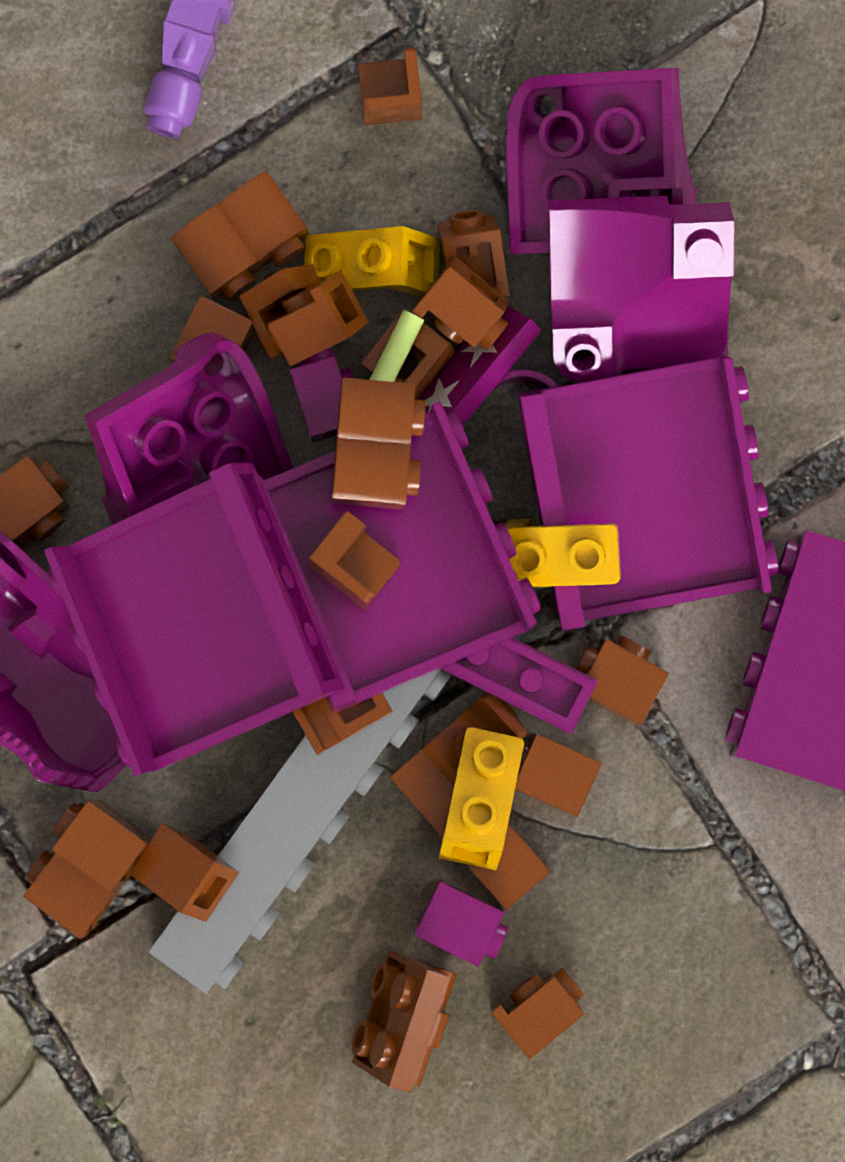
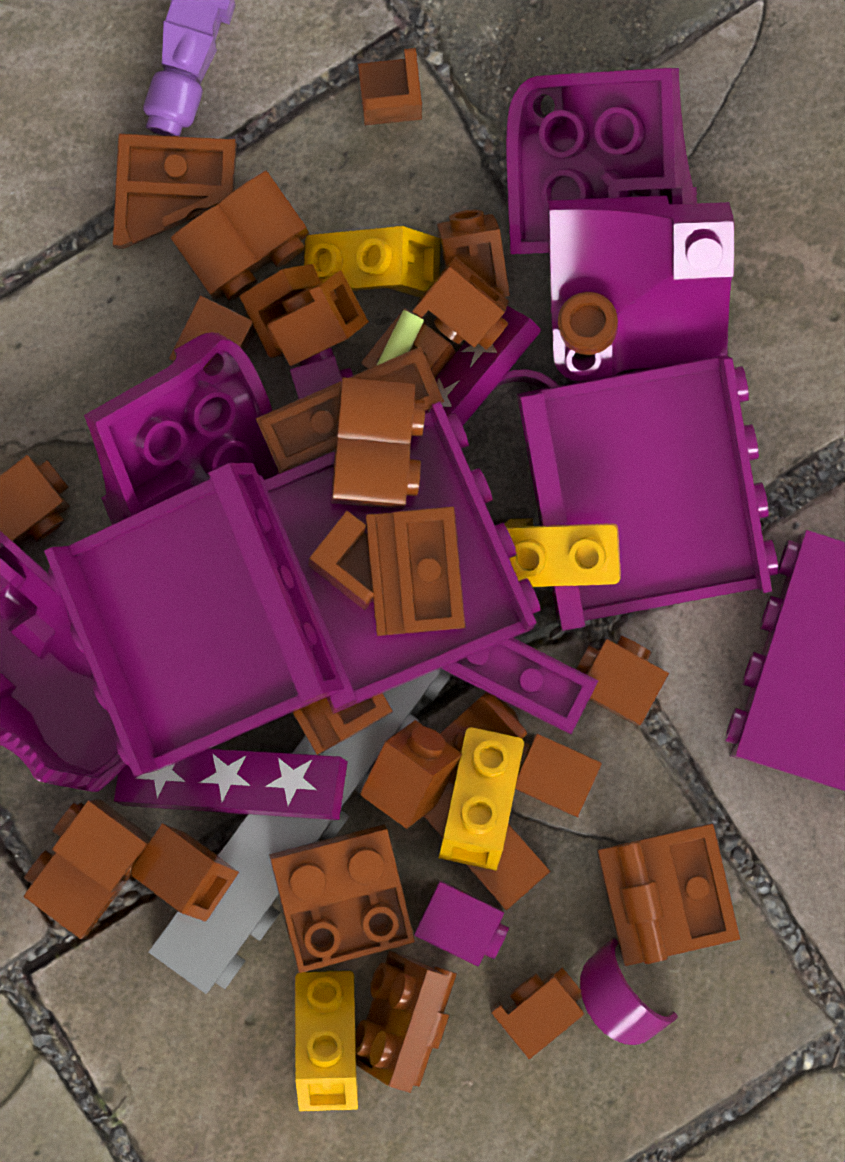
none -> dark orange wing [113,134,237,249]
none -> magenta tile [114,749,348,820]
none -> dark orange tile [256,347,444,473]
none -> dark orange plate [269,824,415,973]
none -> yellow bracket [295,971,358,1111]
none -> dark orange brick [360,720,462,829]
none -> dark orange plate [366,507,466,636]
none -> dark orange tile [558,292,618,355]
none -> magenta helmet [580,937,678,1045]
none -> dark orange plate [597,823,741,966]

